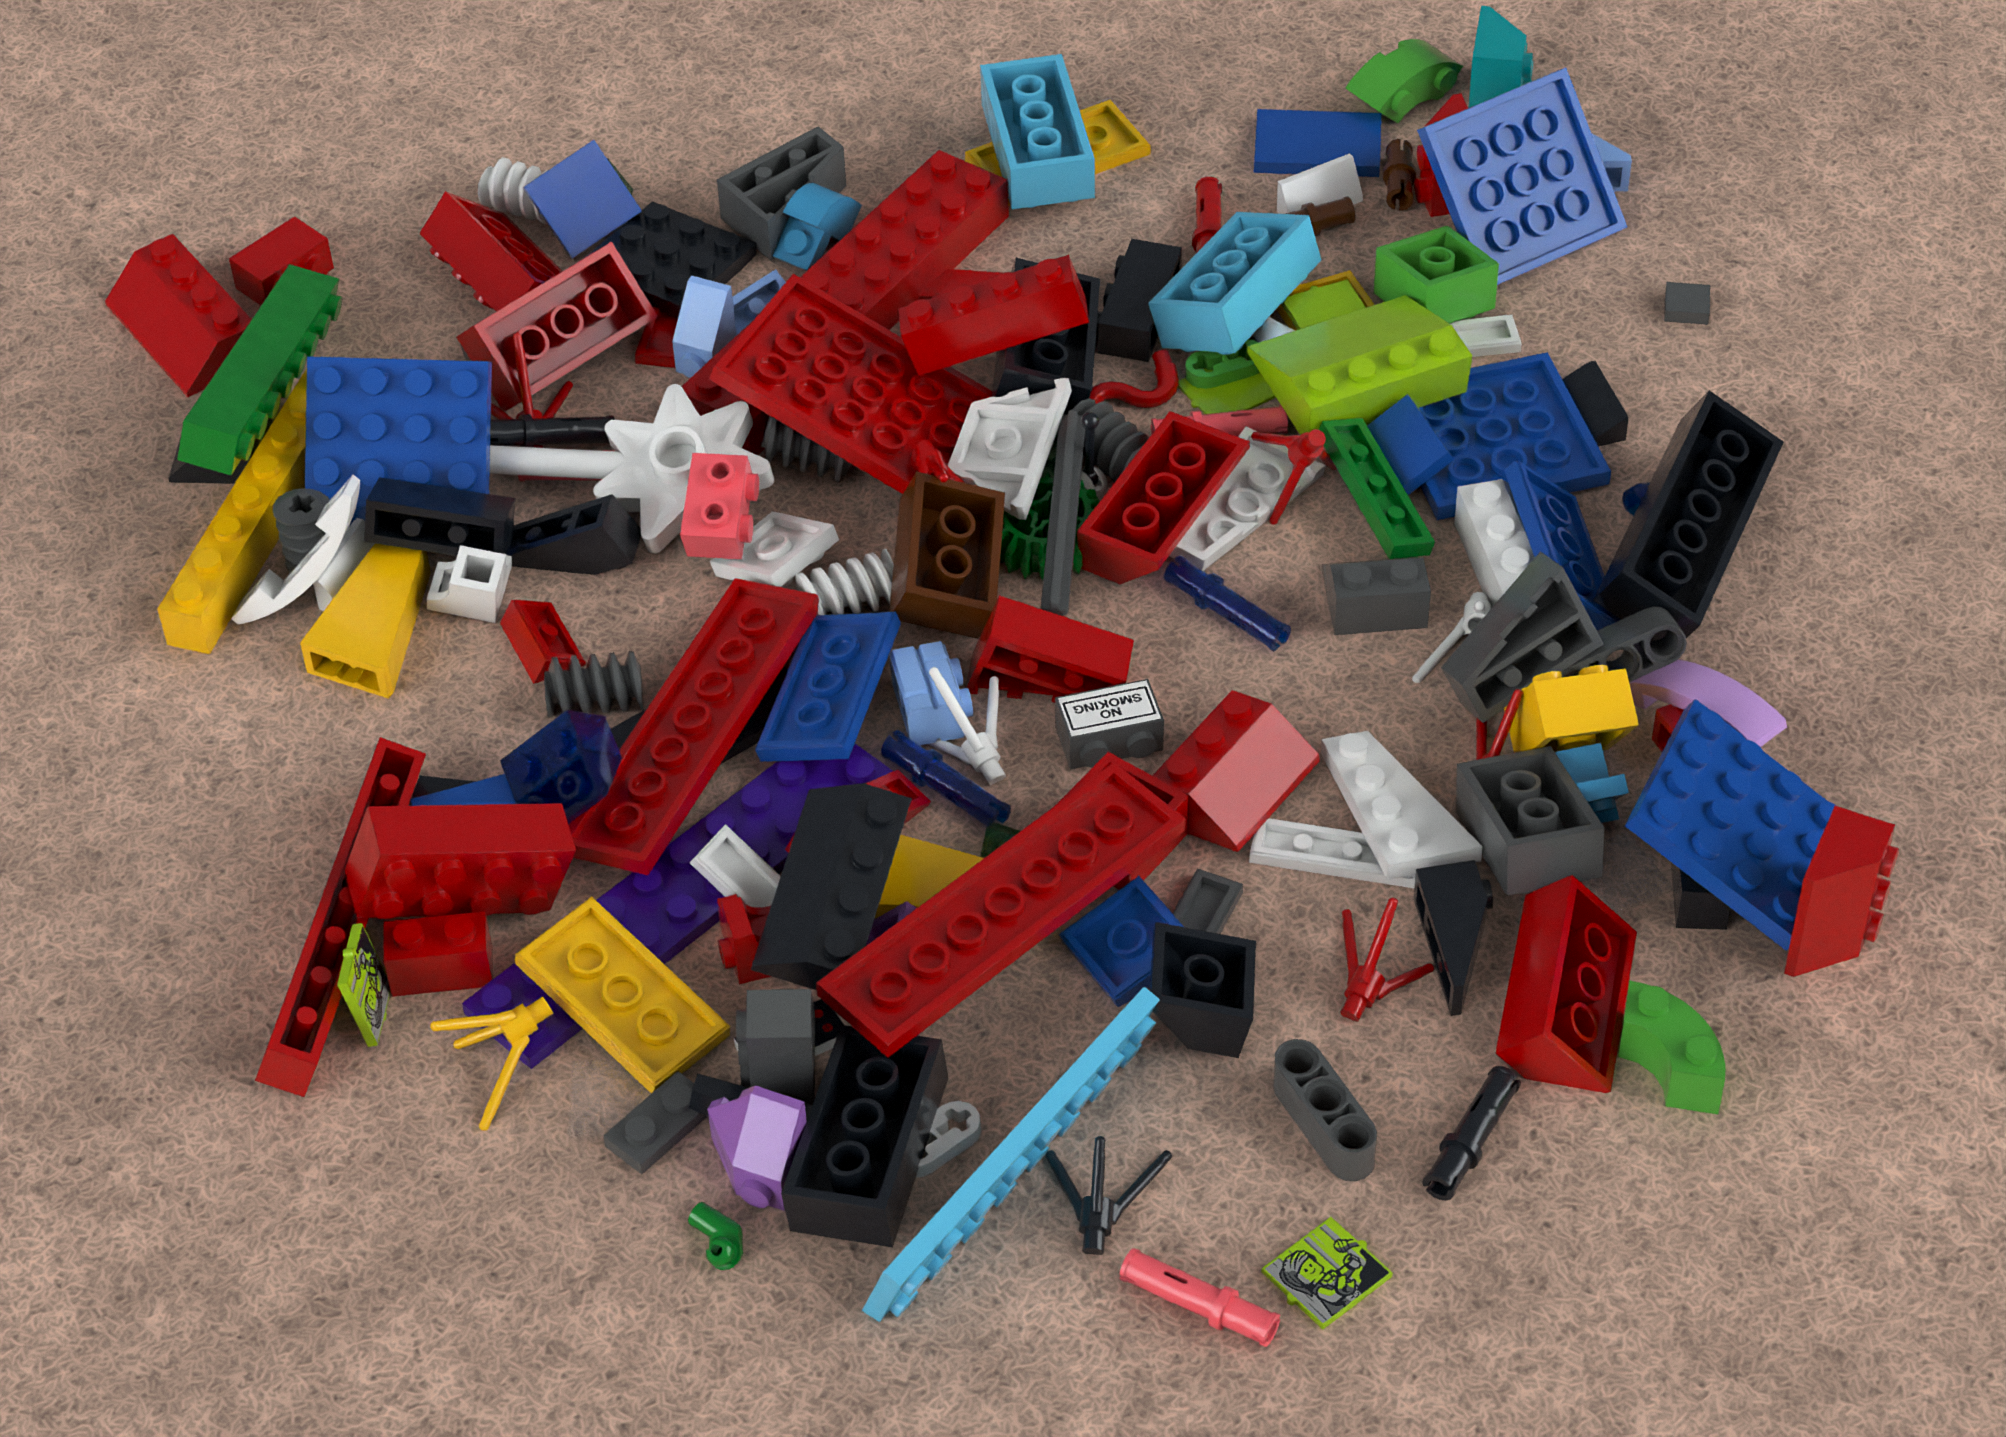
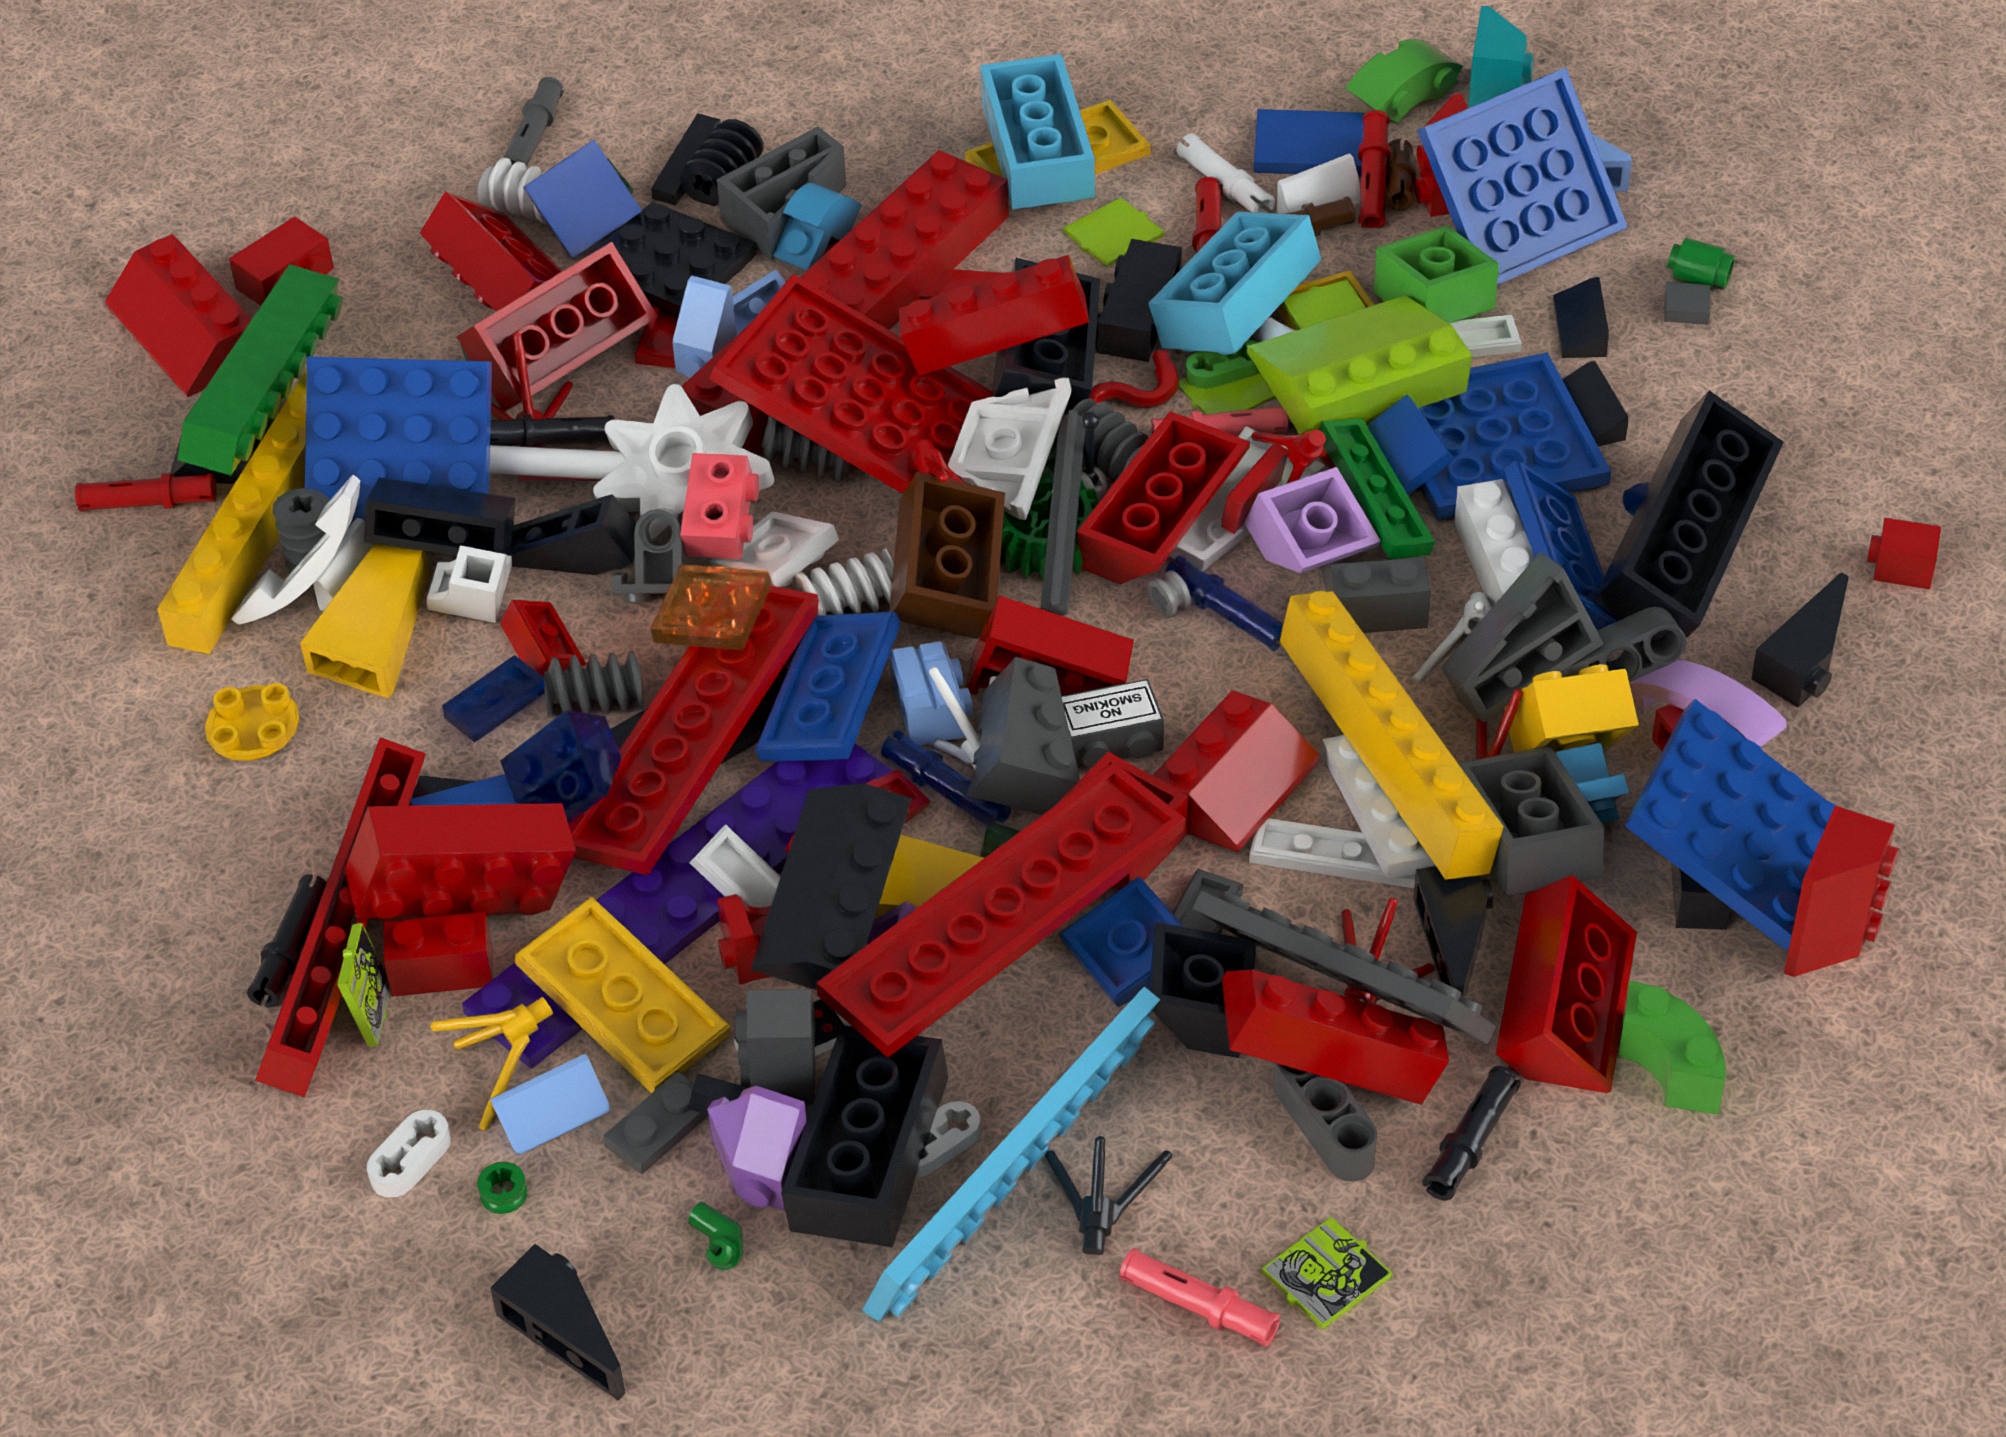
none -> red pin [75,473,217,512]
none -> yellow dish [205,683,300,761]
none -> black pin [247,874,327,1008]
none -> white beam [366,1110,451,1197]
none -> clear blue plate [442,655,545,743]
none -> green bush [477,1161,527,1214]
none -> light blue slope [490,1054,610,1154]
none -> black slope [490,1244,625,1400]
none -> dark grey pin [503,77,564,167]
none -> dark grey pin [612,508,710,602]
none -> clear orange plate [650,564,772,650]
none -> black piece [651,113,721,205]
none -> black piece [680,119,764,207]
none -> dark grey wedge [967,657,1080,815]
none -> lime piece [1063,197,1165,267]
none -> light grey bush [1147,570,1191,618]
none -> white pin [1177,133,1275,213]
none -> dark grey plate [1192,891,1496,1045]
none -> red tile [1221,443,1288,535]
none -> red slope [1222,969,1449,1105]
none -> lavender slope [1244,467,1381,573]
none -> yellow brick [1279,591,1504,880]
none -> red pin [1358,110,1392,228]
none -> black slope [1553,277,1609,358]
none -> green brick [1667,237,1735,290]
none -> black slope [1751,572,1849,707]
none -> red brick [1867,517,1941,589]

